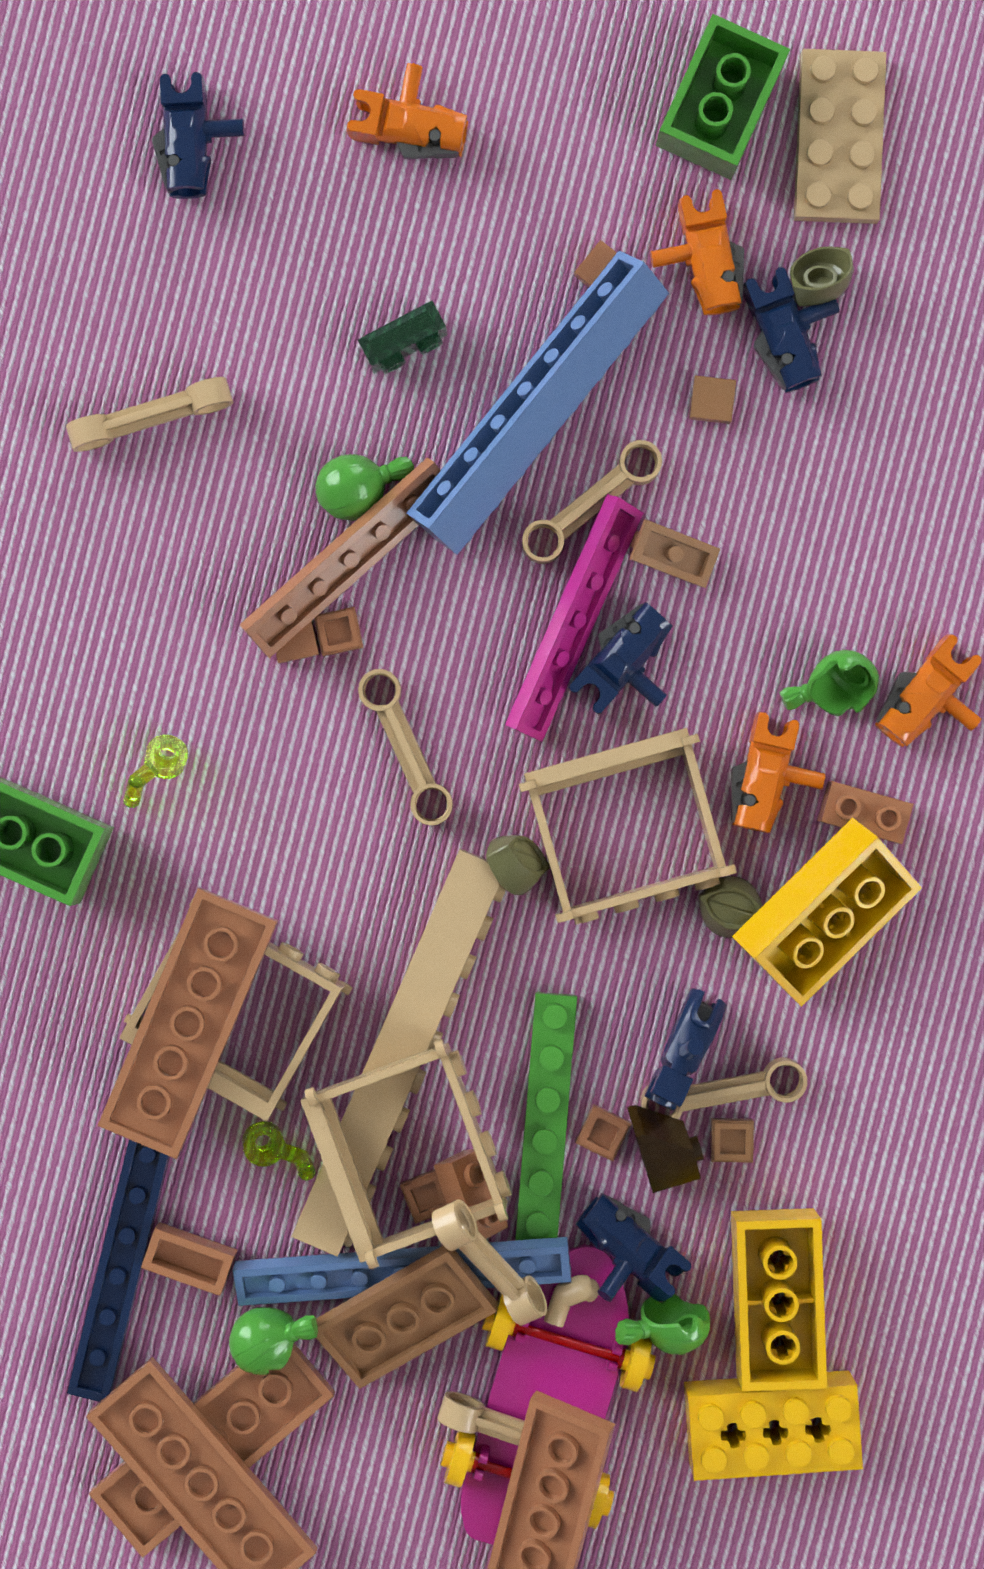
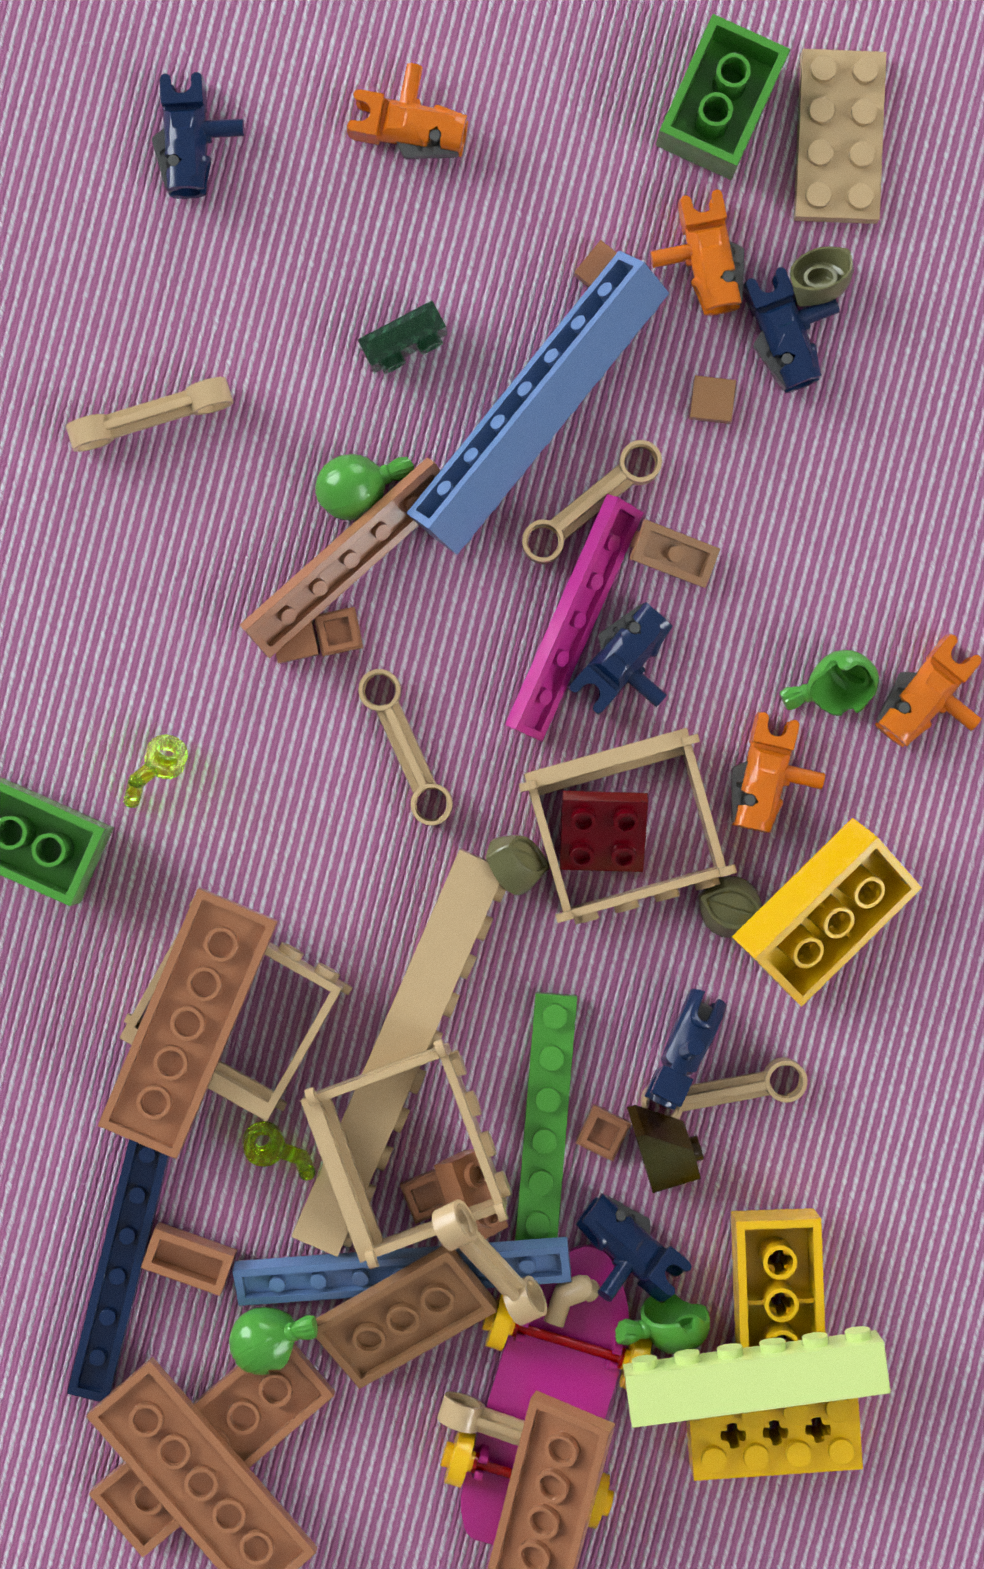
medium nougat tile [710,1118,754,1163] -> none
nougat piece [817,781,914,844] -> none
none -> dark red plate [560,791,648,872]
none -> yellowish green brick [623,1326,891,1428]

